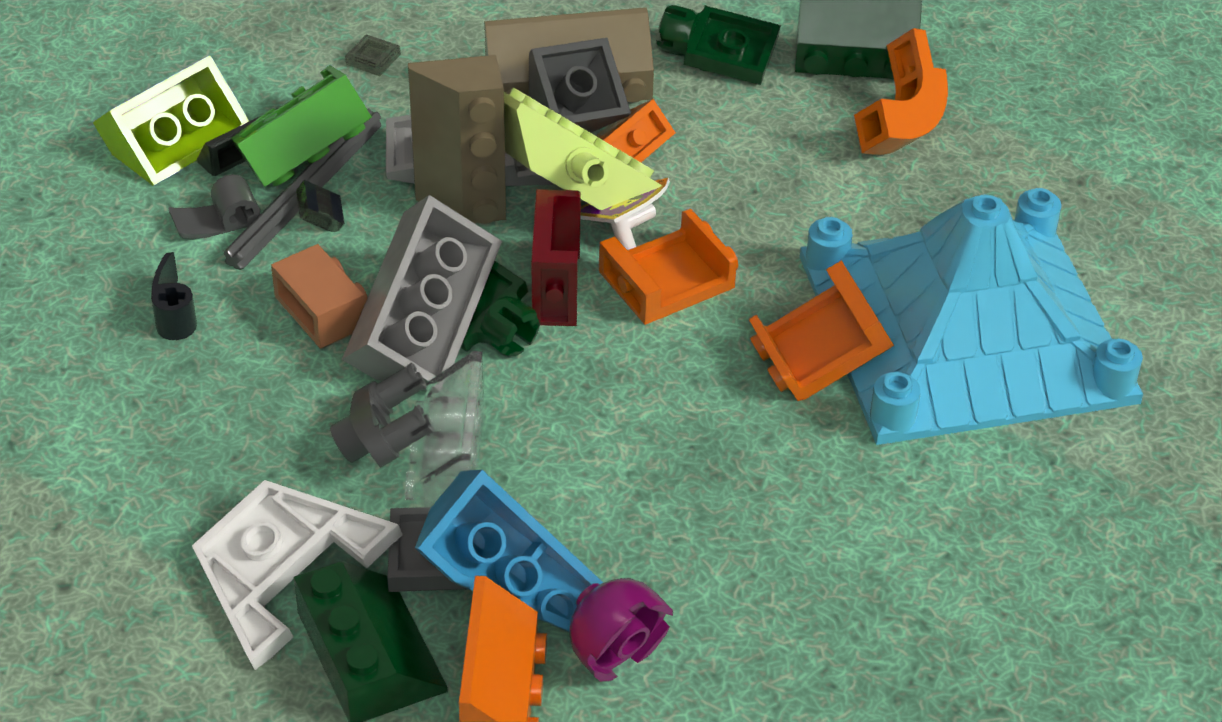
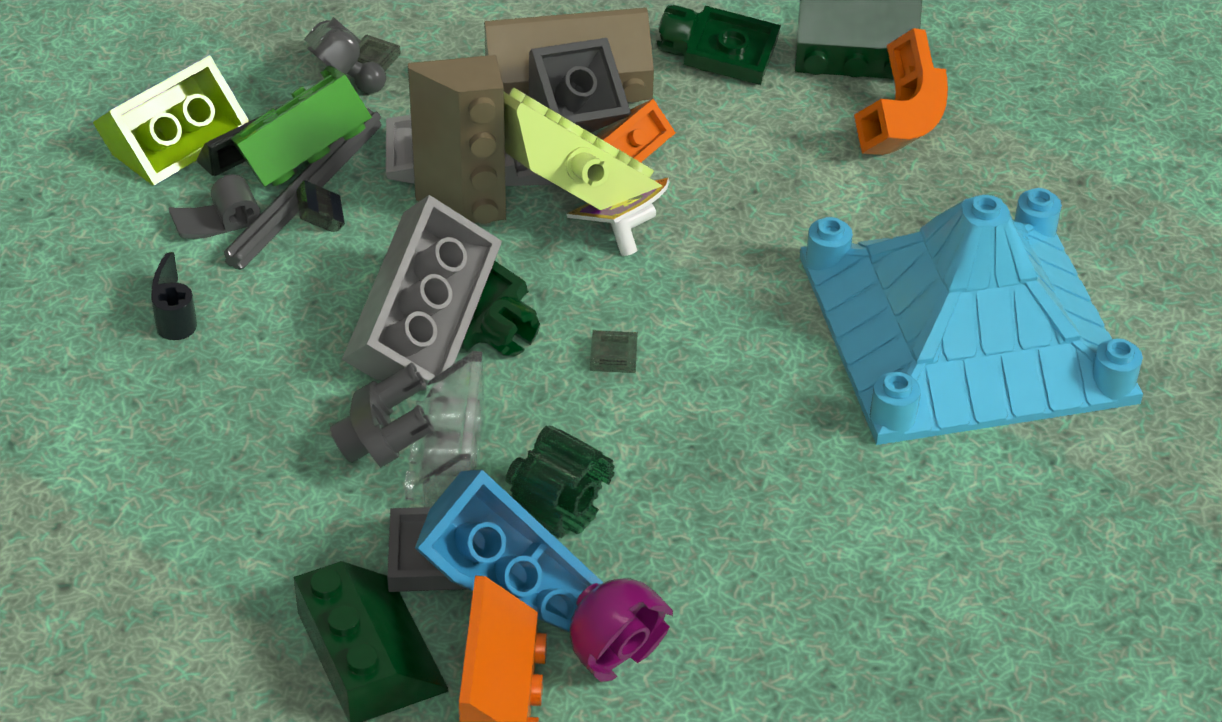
white wing [192,480,403,670] -> none
nougat brick [271,244,368,349] -> none
dark red panel [531,189,581,326] -> none
orange panel [599,209,738,325] -> none
orange panel [749,260,894,401] -> none
none -> dark grey piece [304,17,386,94]
none -> clear green brick [505,426,615,539]
none -> clear smoke tile [590,330,638,373]

